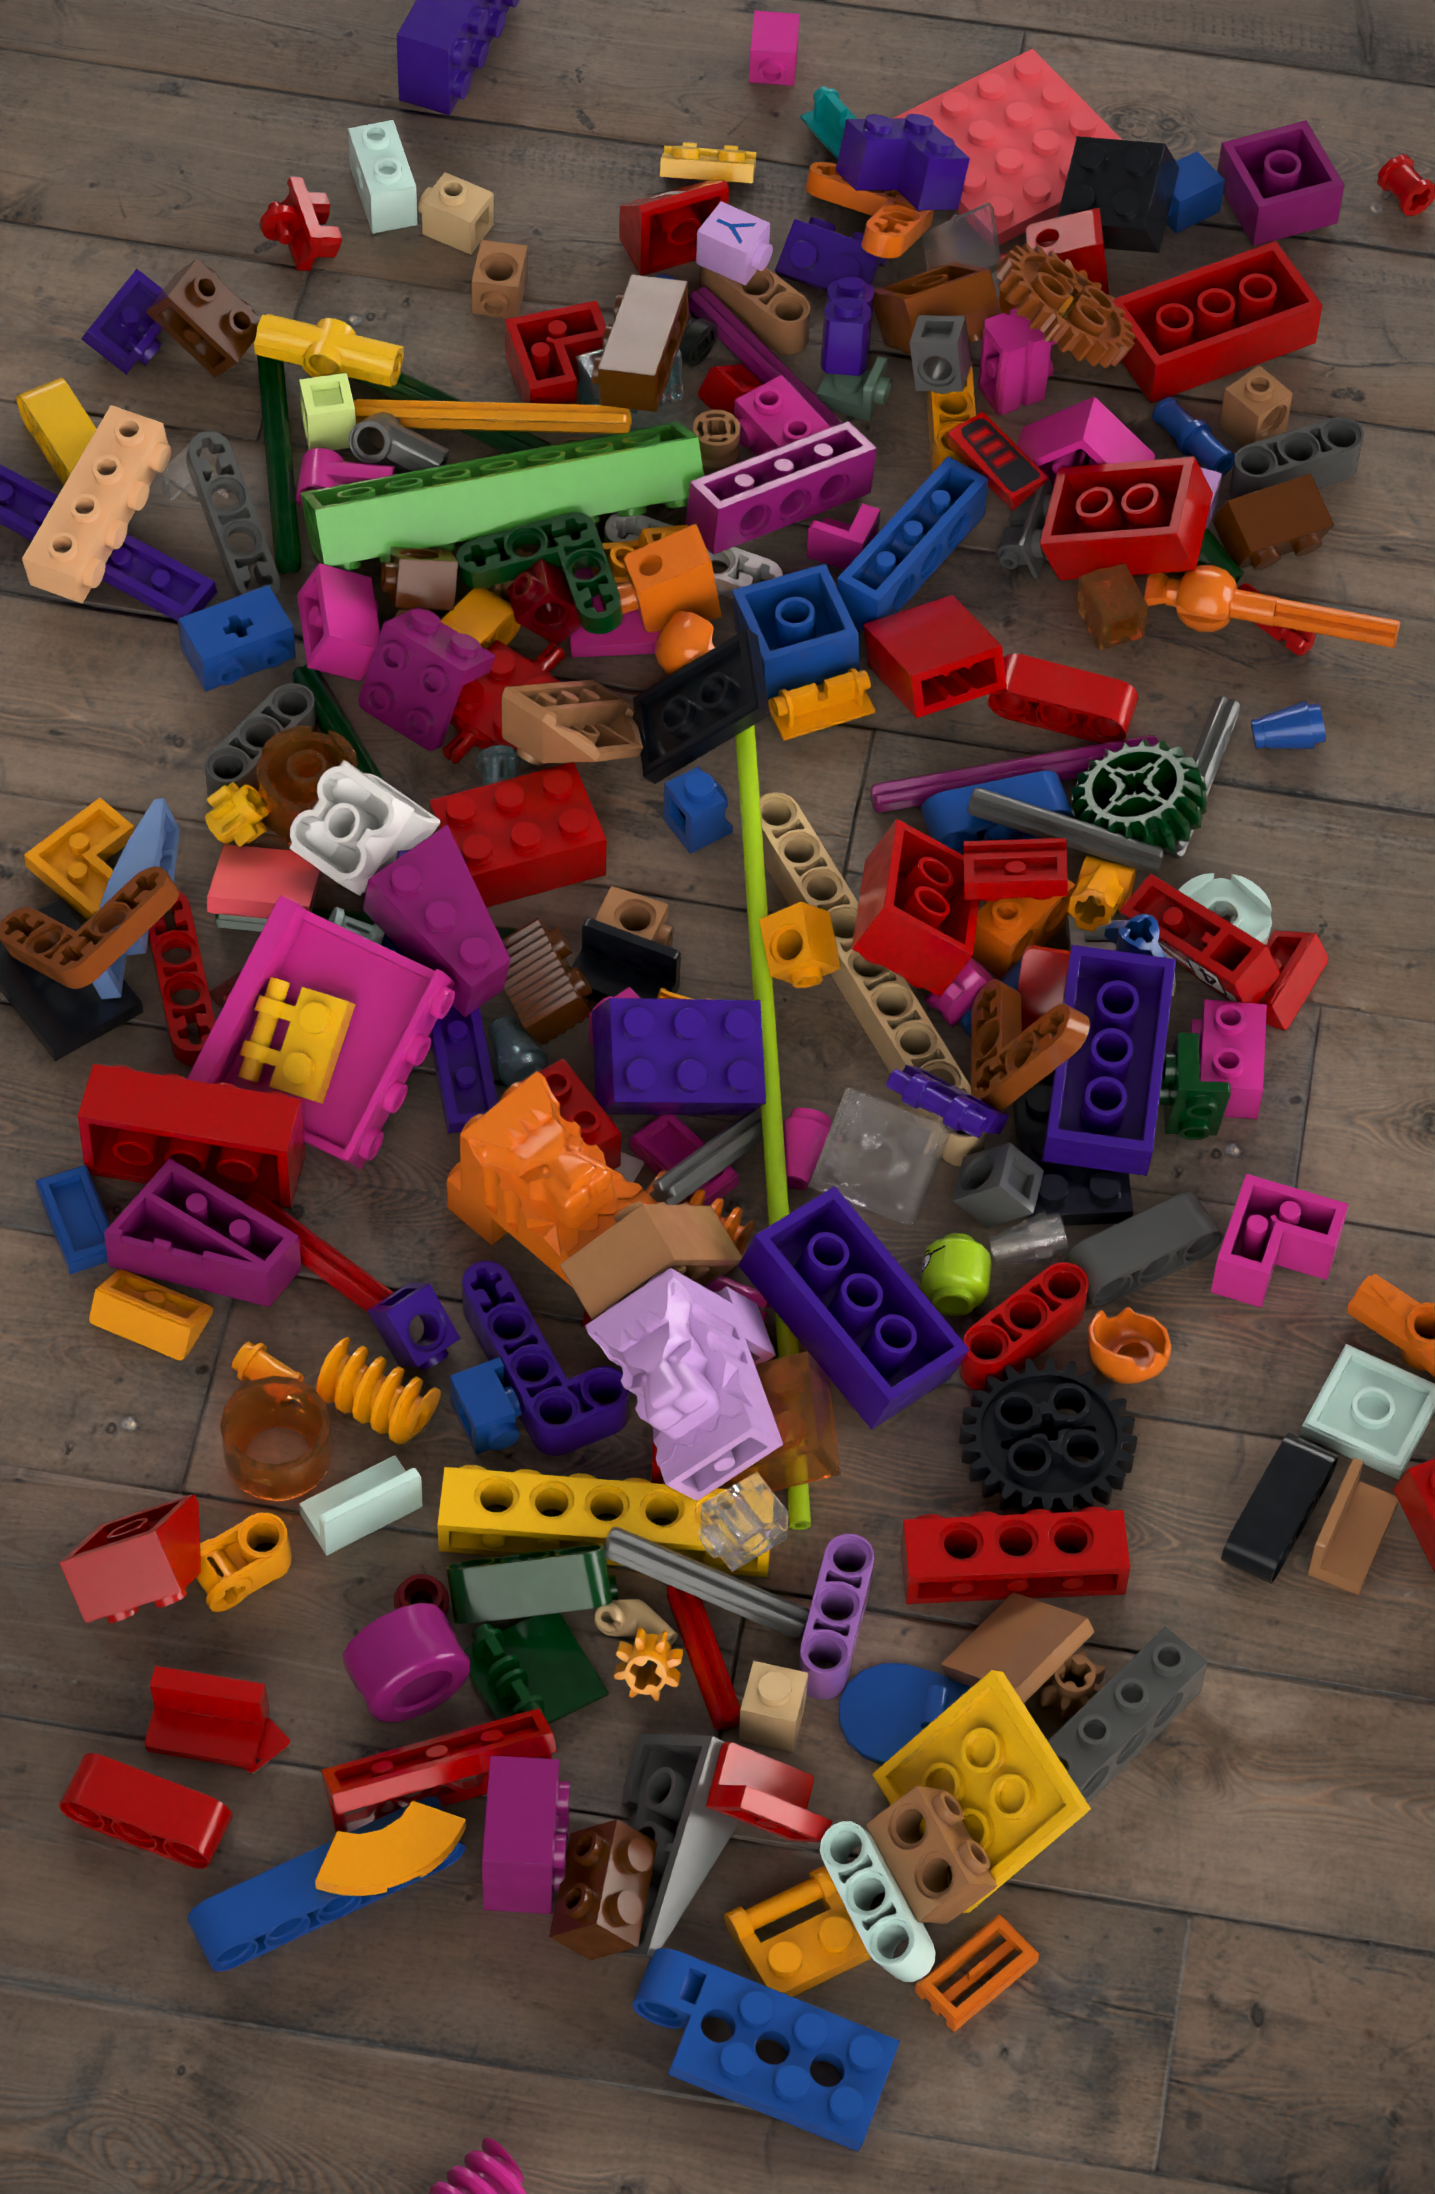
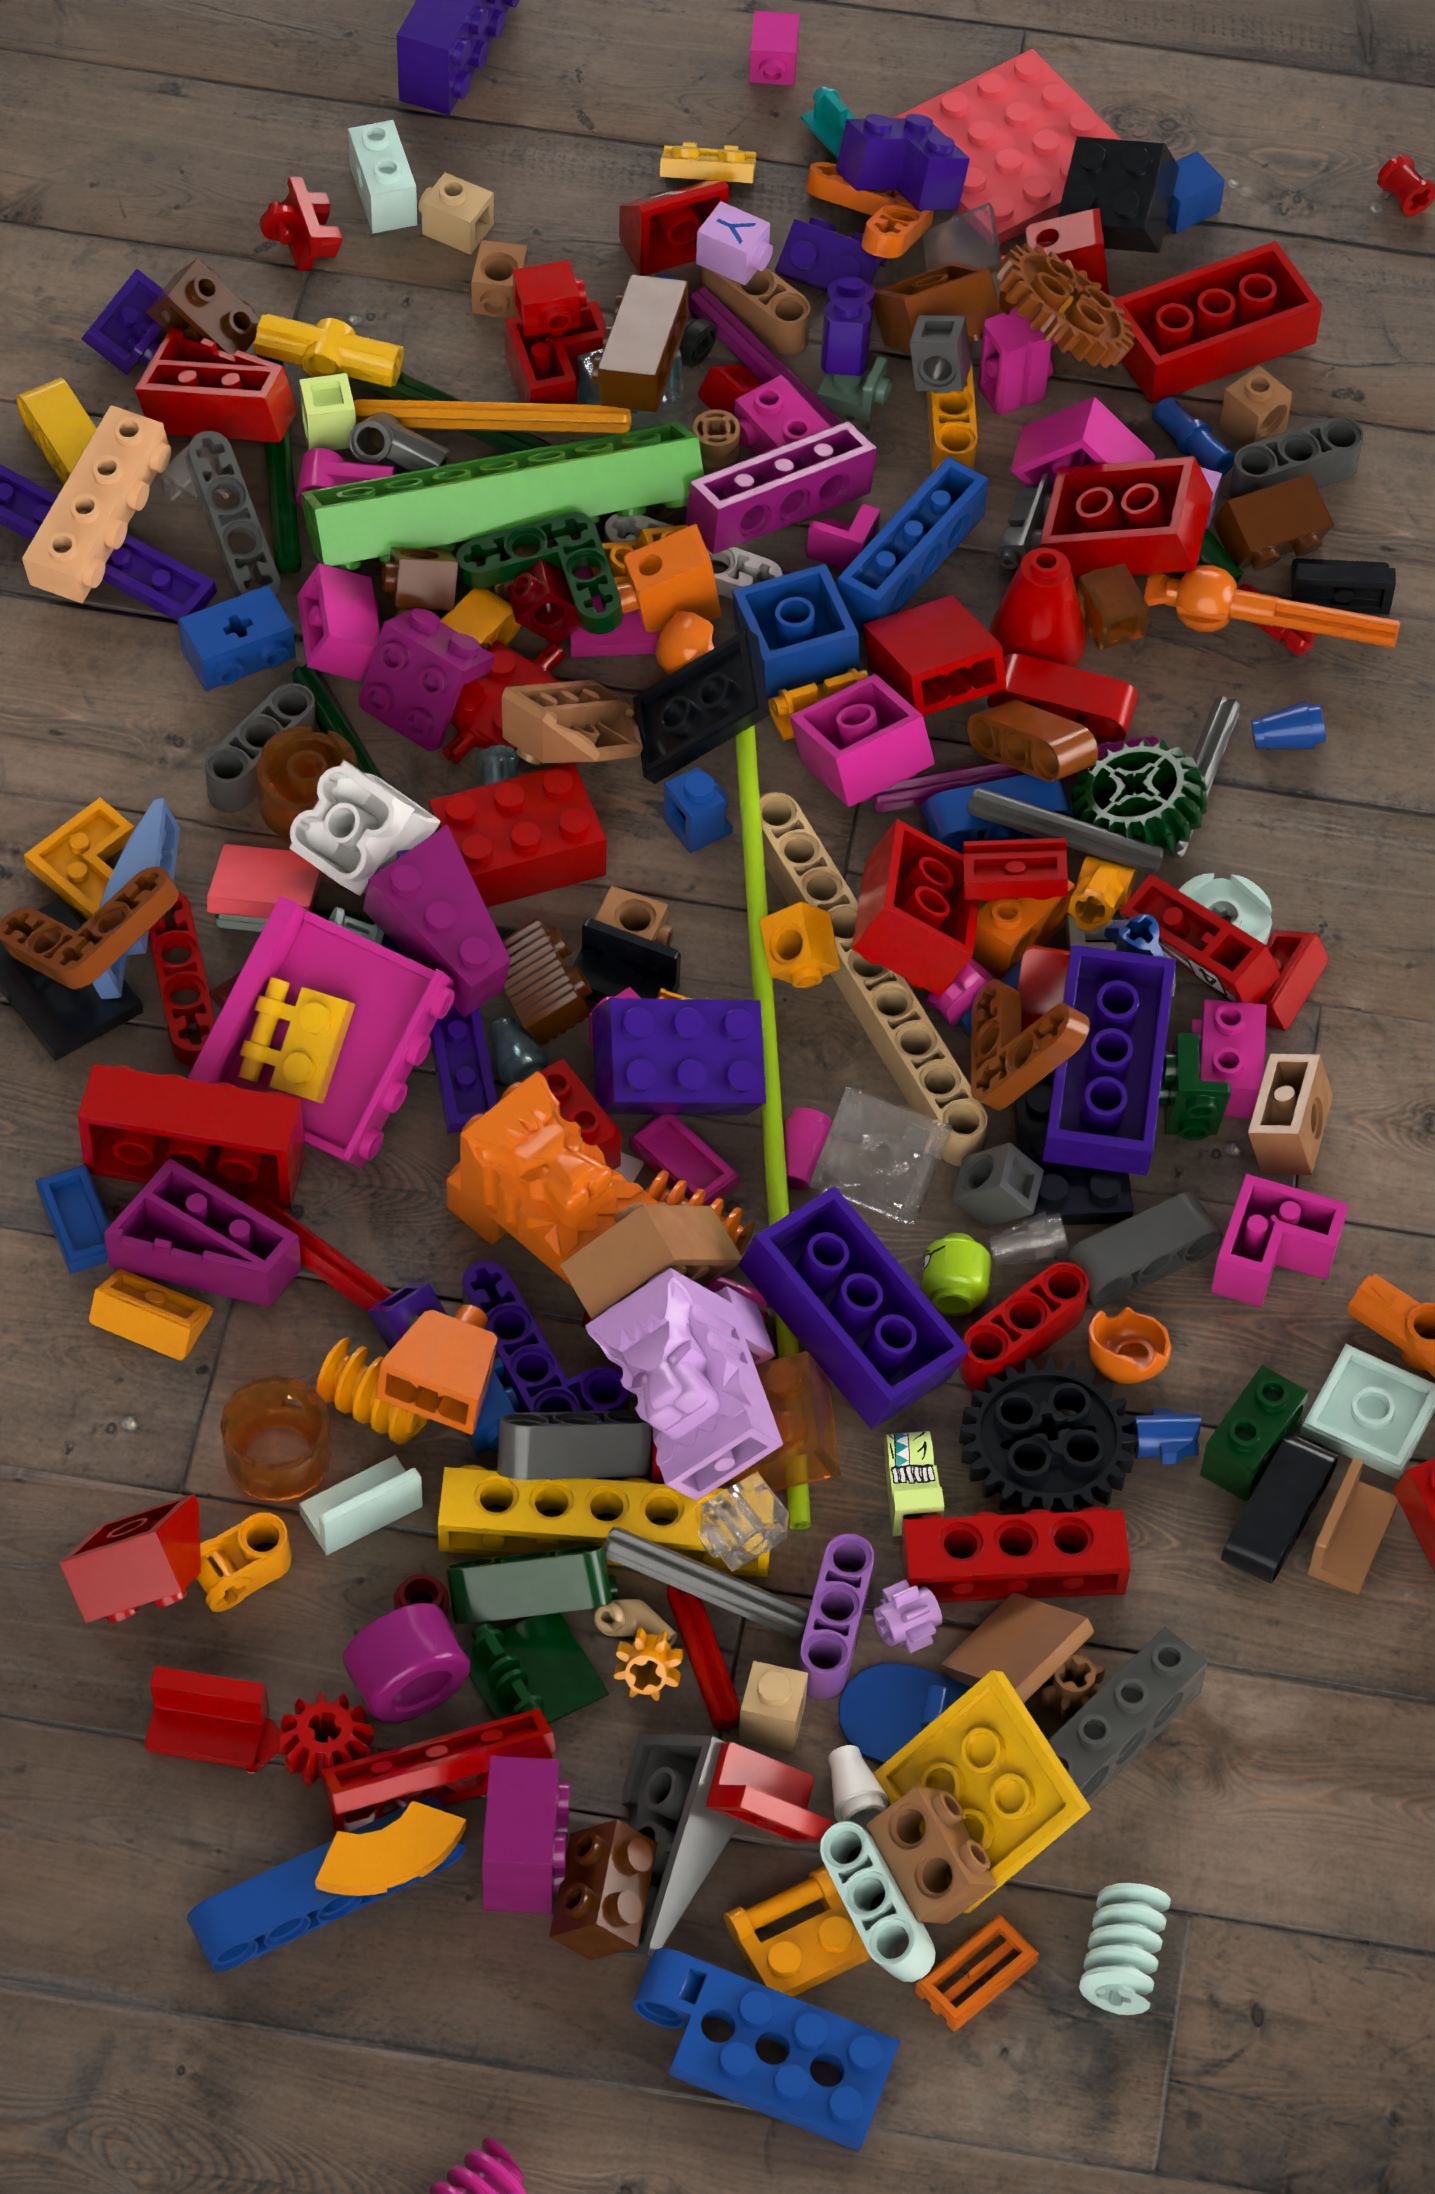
red beam [59,1753,233,1869] -> none
yellow gear [205,782,268,847] -> none
light orange pin [231,1341,304,1404] -> none
dark grey axle [649,1111,763,1205] -> none
dark purple plate [886,1065,1009,1138] -> none
slope [946,412,1049,511] -> none
magenta brick [1217,120,1344,246] -> none
none -> red wedge [135,327,298,442]
none -> red gear [277,1690,374,1788]
none -> orange torso [376,1304,498,1435]
none -> dark grey beam [497,1410,653,1480]
none -> red brick [513,260,587,337]
none -> dark pink brick [789,674,935,807]
none -> white cone [828,1745,889,1831]
none -> lavender gear [873,1579,942,1654]
none -> yellowish green leg [884,1431,945,1537]
none -> dark orange beam [966,699,1098,782]
none -> red cone [988,547,1086,667]
none -> light aqua piece [1079,1883,1171,2015]
none -> blue piece [1132,1408,1201,1464]
none -> dark green brick [1200,1365,1309,1502]
none -> medium nougat brick [1248,1054,1333,1175]
none -> black panel [1291,558,1396,614]

